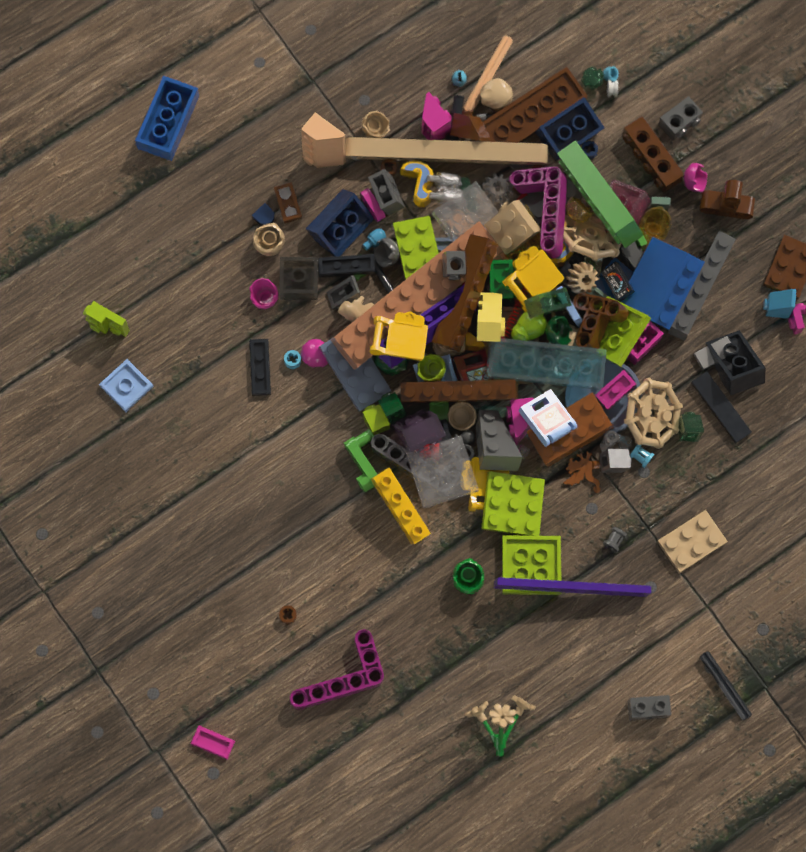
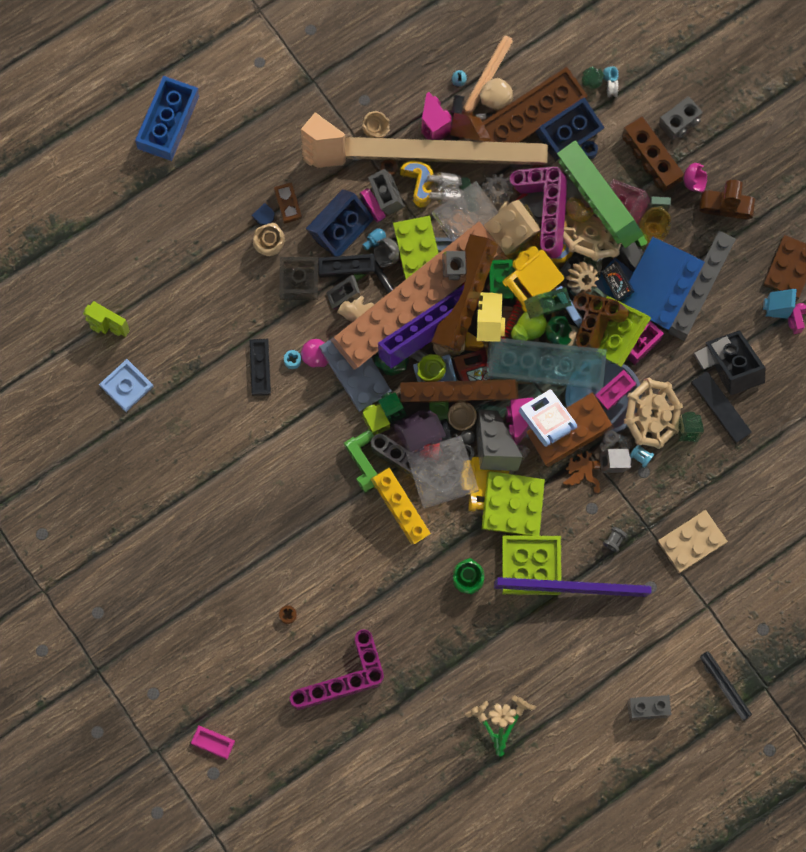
dark pink hair [249,278,278,309] -> none
yellow piece [369,312,428,361] -> none

